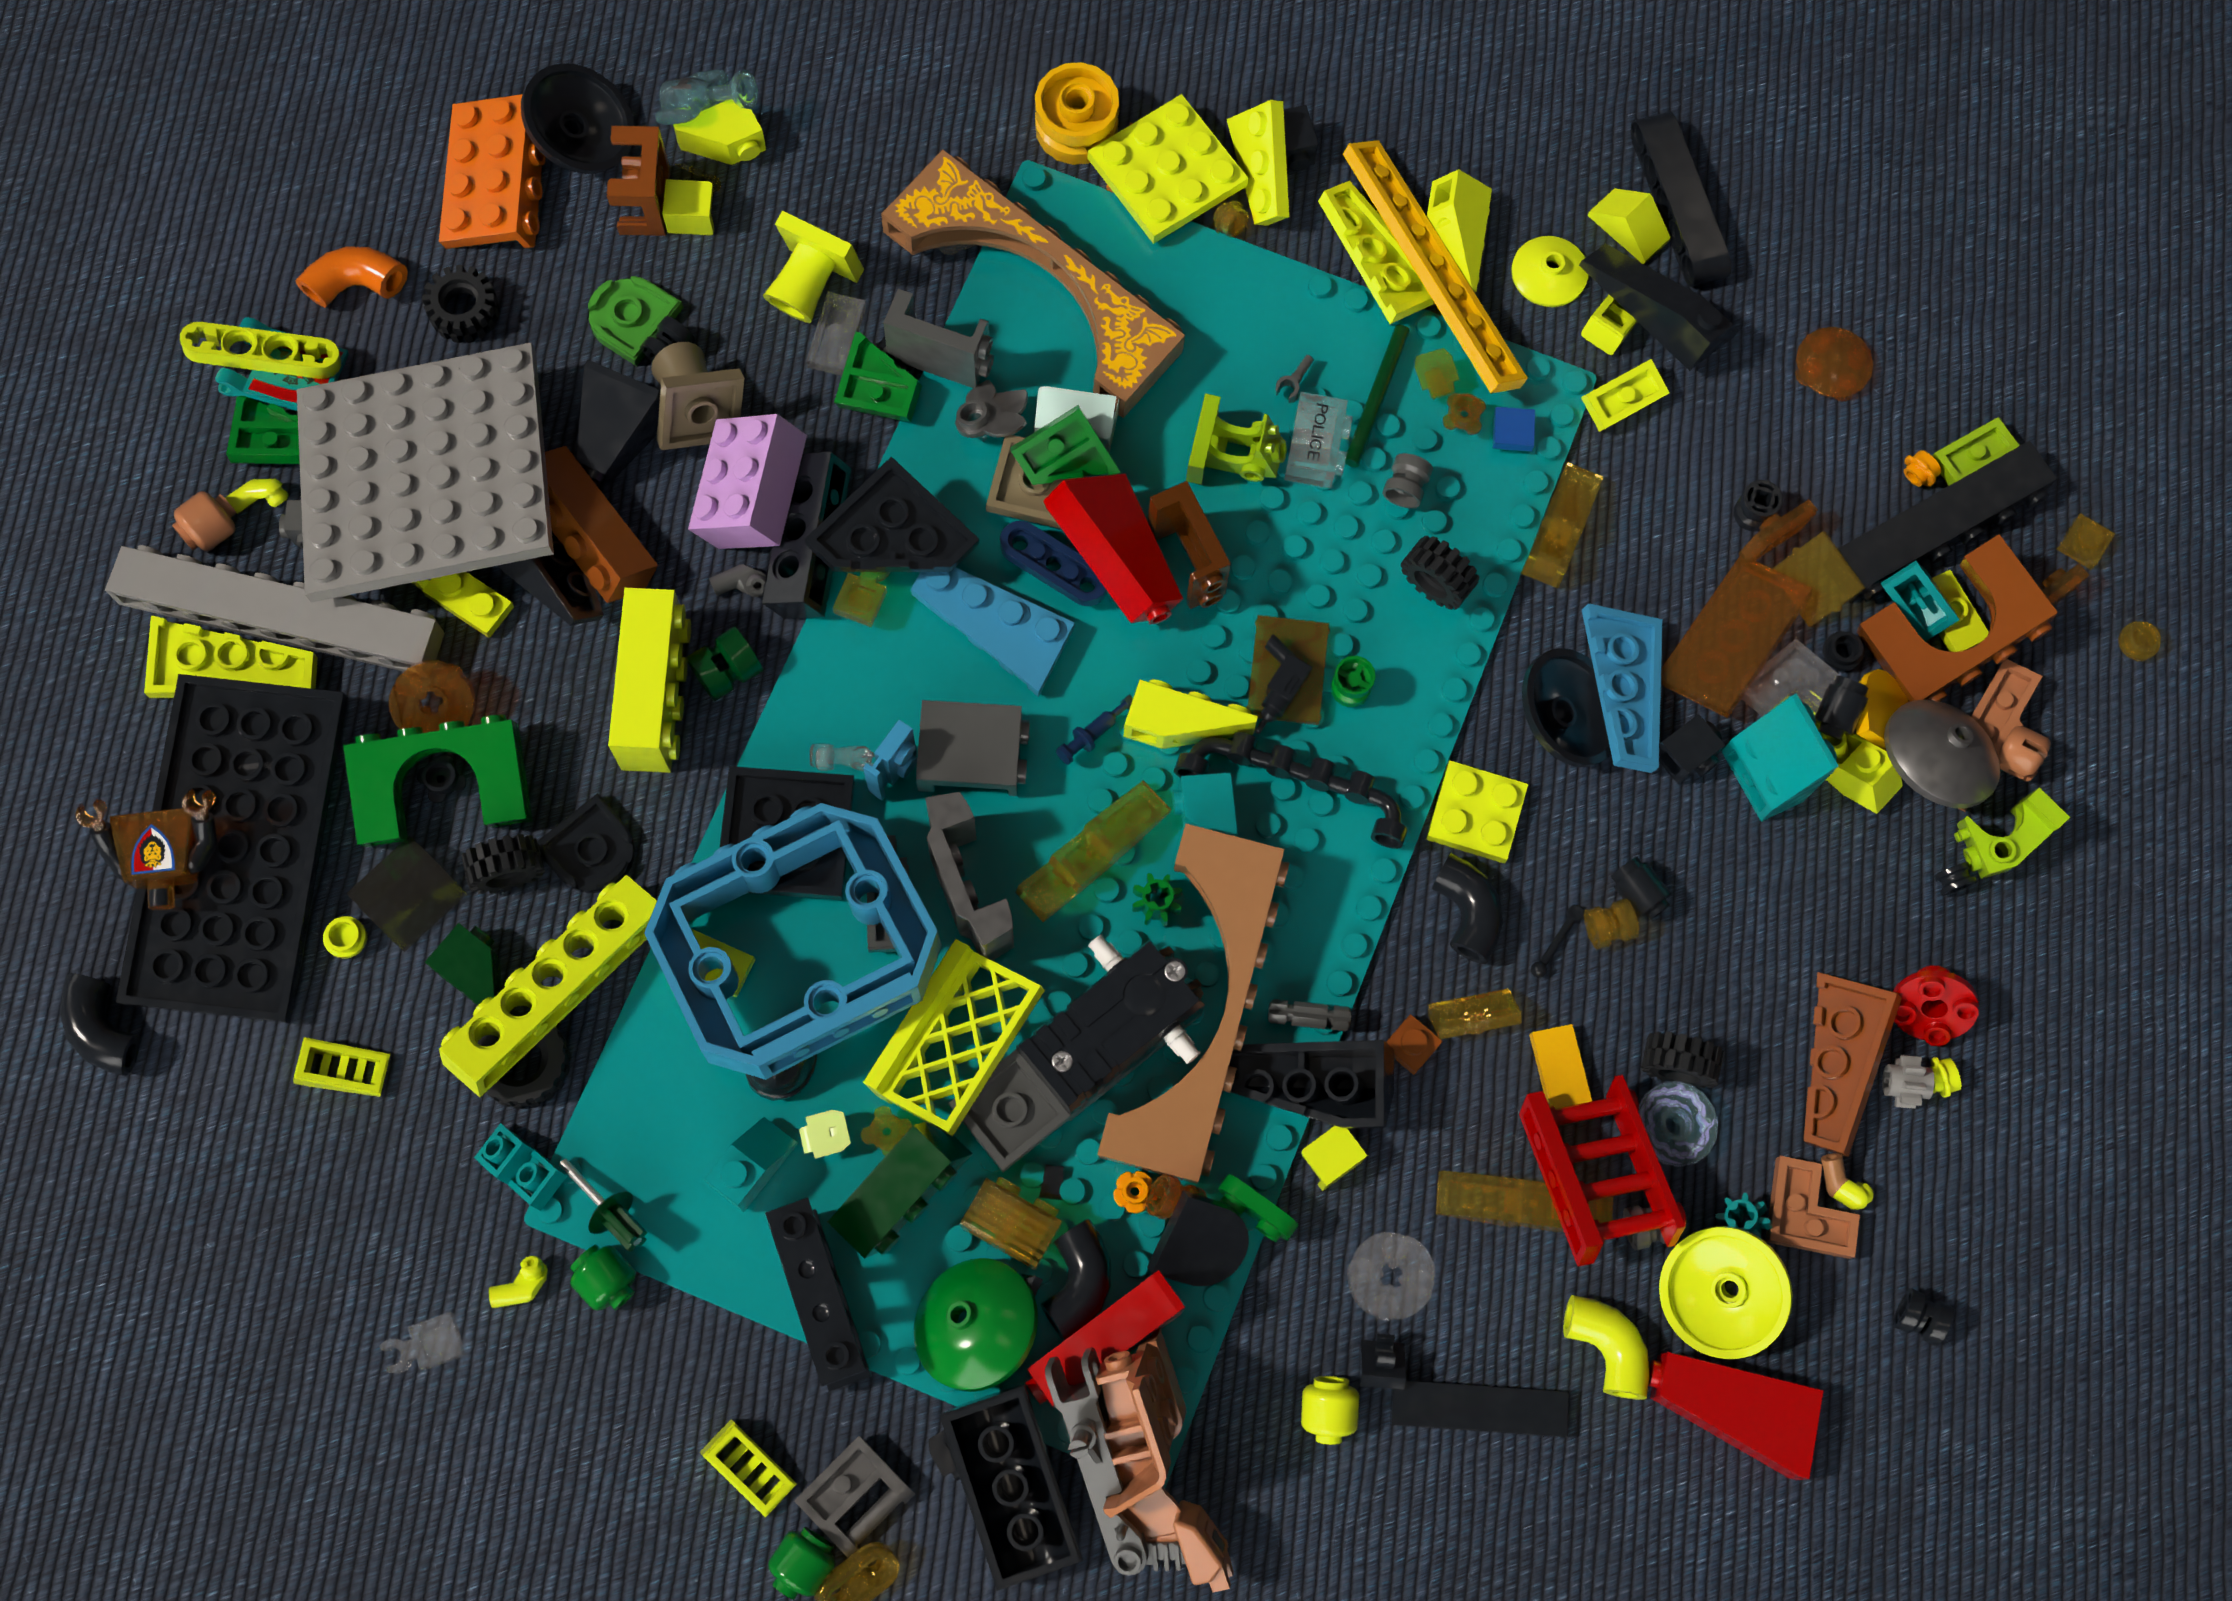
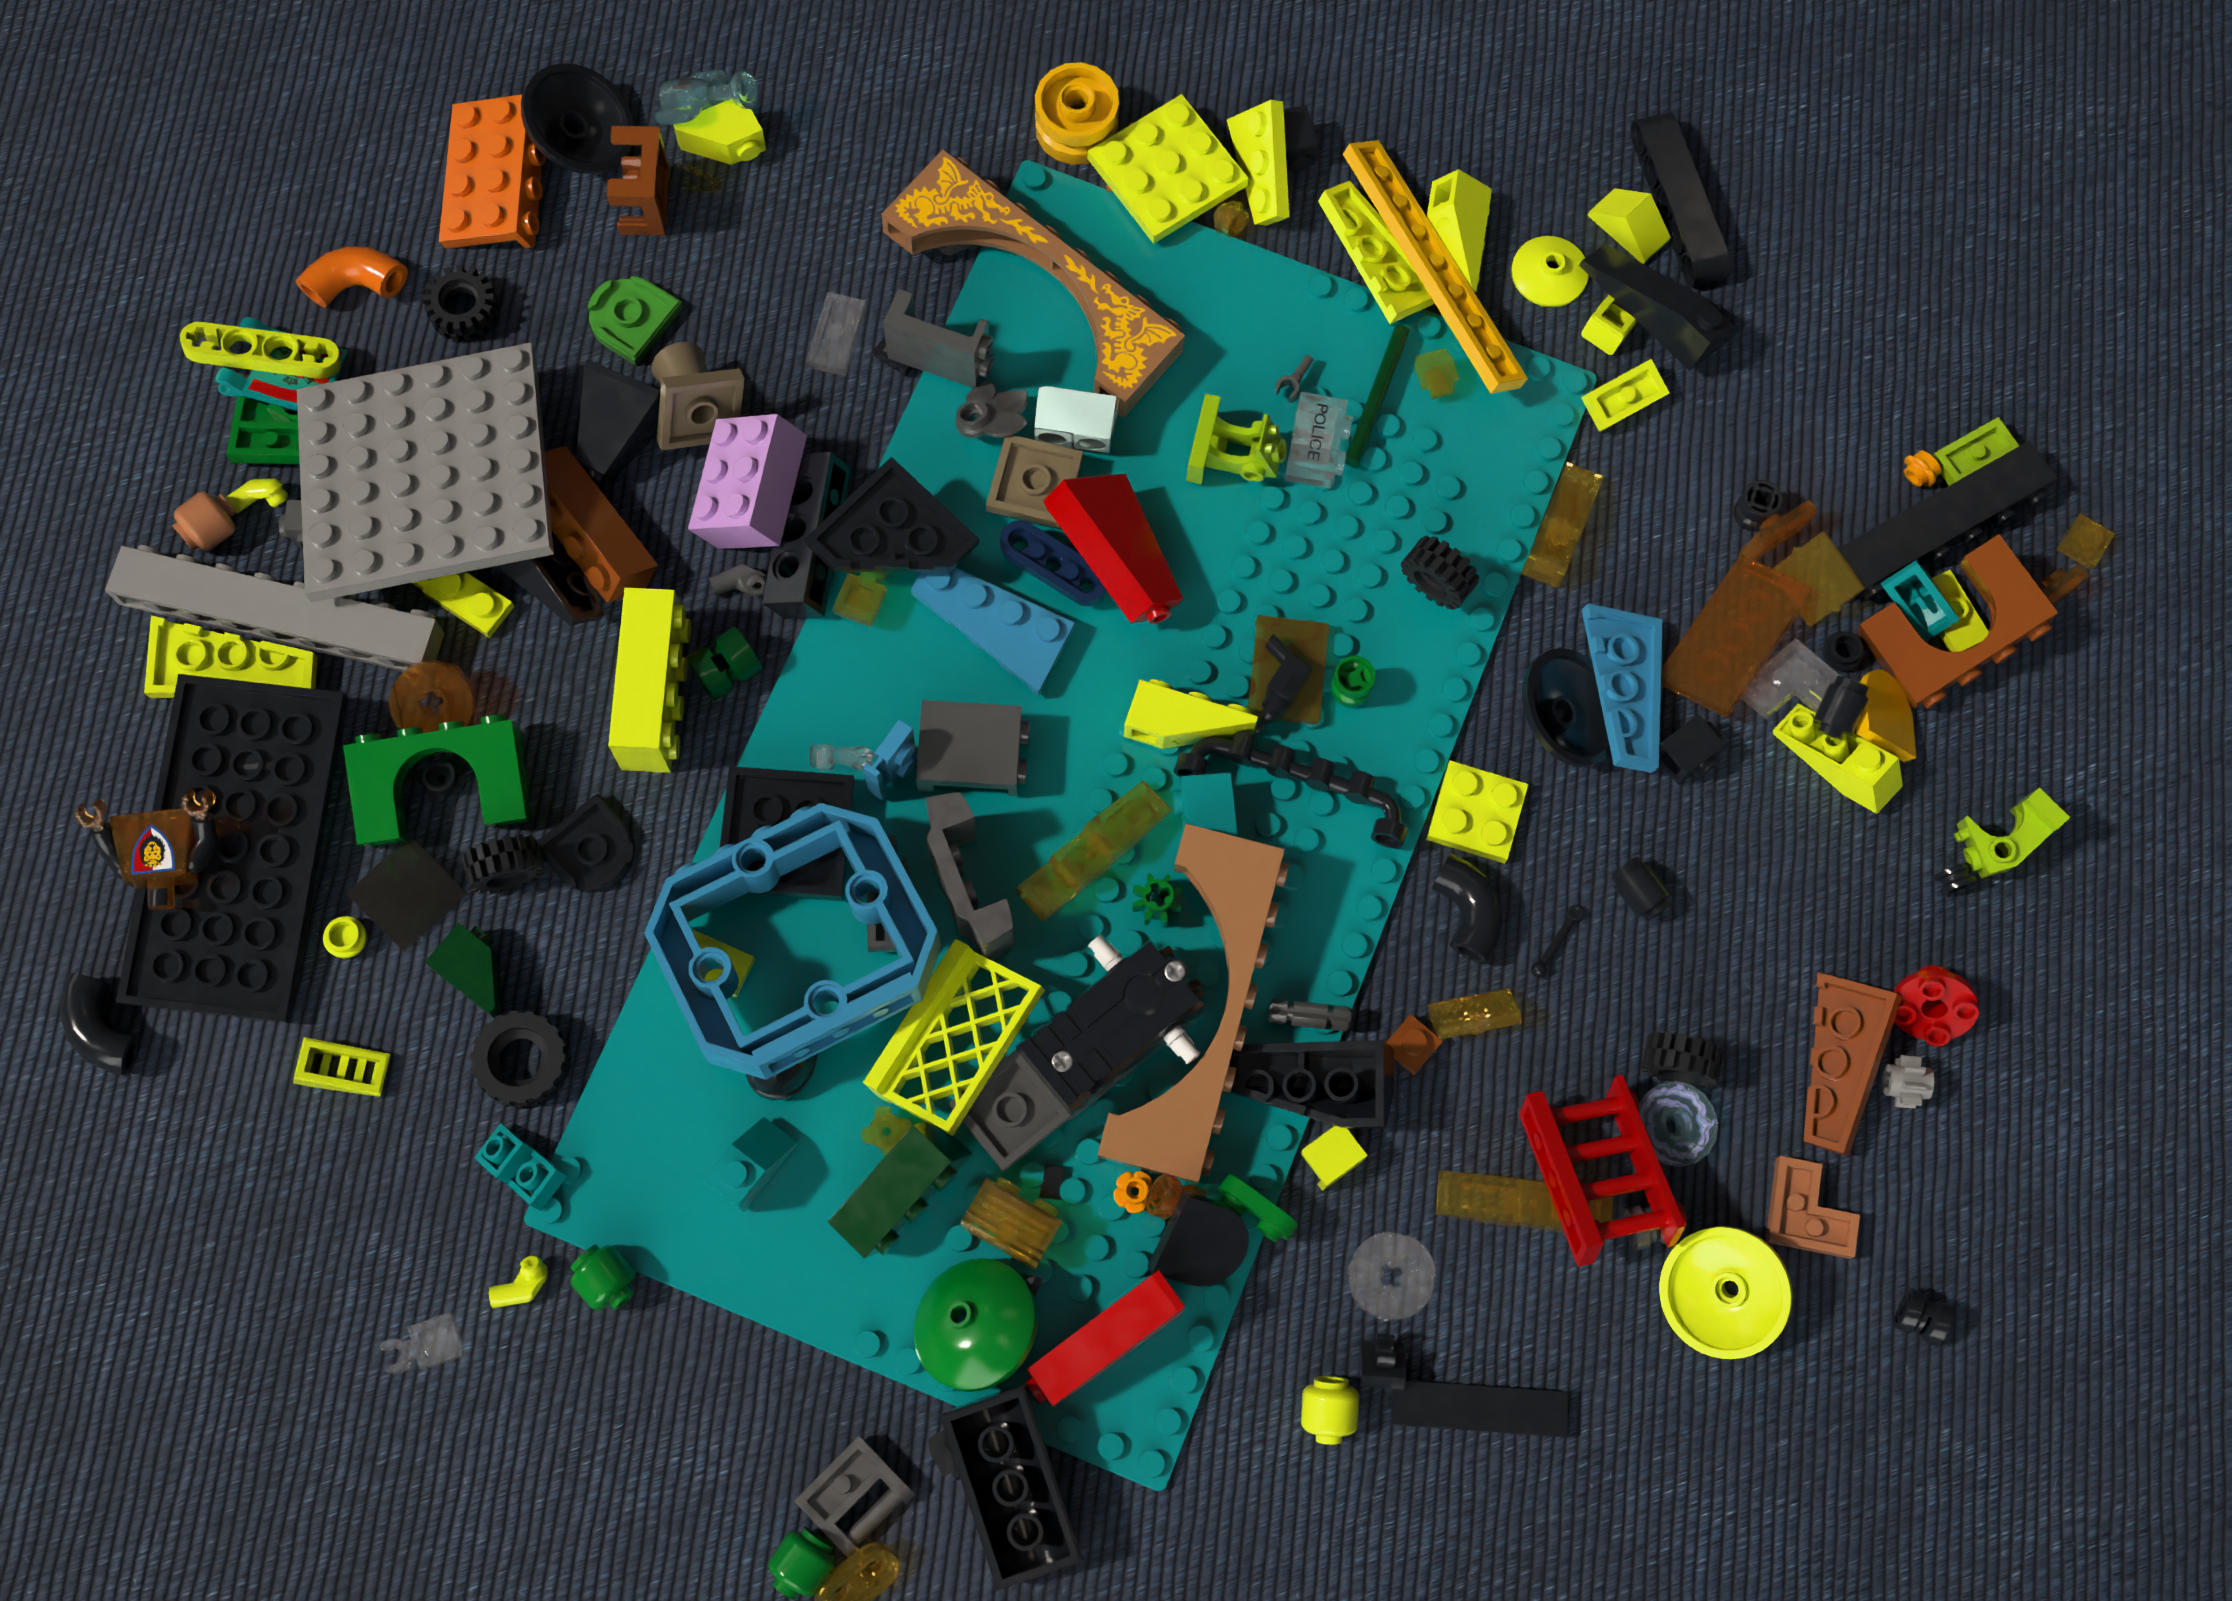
neon yellow brick [439,875,657,1097] -> none
dark green piece [559,1159,648,1252] -> none
black wheel [640,316,696,362] -> none
neon yellow panel [662,179,714,235] -> none
neon yellow slope [700,1419,797,1518] -> none
neon yellow plant [763,211,864,323] -> none
black fence [765,1197,872,1393] -> none
yellowish green piece [799,1110,851,1159] -> none
green wing [834,332,922,423] -> none
green wing [1010,405,1121,485] -> none
black cylinder [1041,1218,1111,1341] -> none
nougat piece [1045,1329,1234,1593] -> none
dark blue piece [1056,694,1133,765] -> none
reddish brown panel [1148,481,1231,609] -> none
dark grey wheel [1382,453,1433,508] -> none
clear orange plate [1443,393,1486,435] -> none
blue tile [1492,407,1535,452] -> none
yellow tile [1529,1024,1592,1109] -> none
neon yellow cylinder [1563,1295,1650,1400] -> none
clear yellow wheel [1584,899,1639,950] -> none
red slope [1648,1352,1824,1480] -> none
teal gear [1715,1192,1773,1239] -> none
teal slope [1721,693,1839,822] -> none
clear orange dish [1795,327,1874,401] -> none
arm [1821,1153,1874,1210] -> none
flat silver dish [1884,700,2000,808] -> none
neon yellow plate [1930,1057,1962,1098] -> none
nougat plate [1958,659,2051,812] -> none
clear yellow plate [2118,621,2161,661] -> none

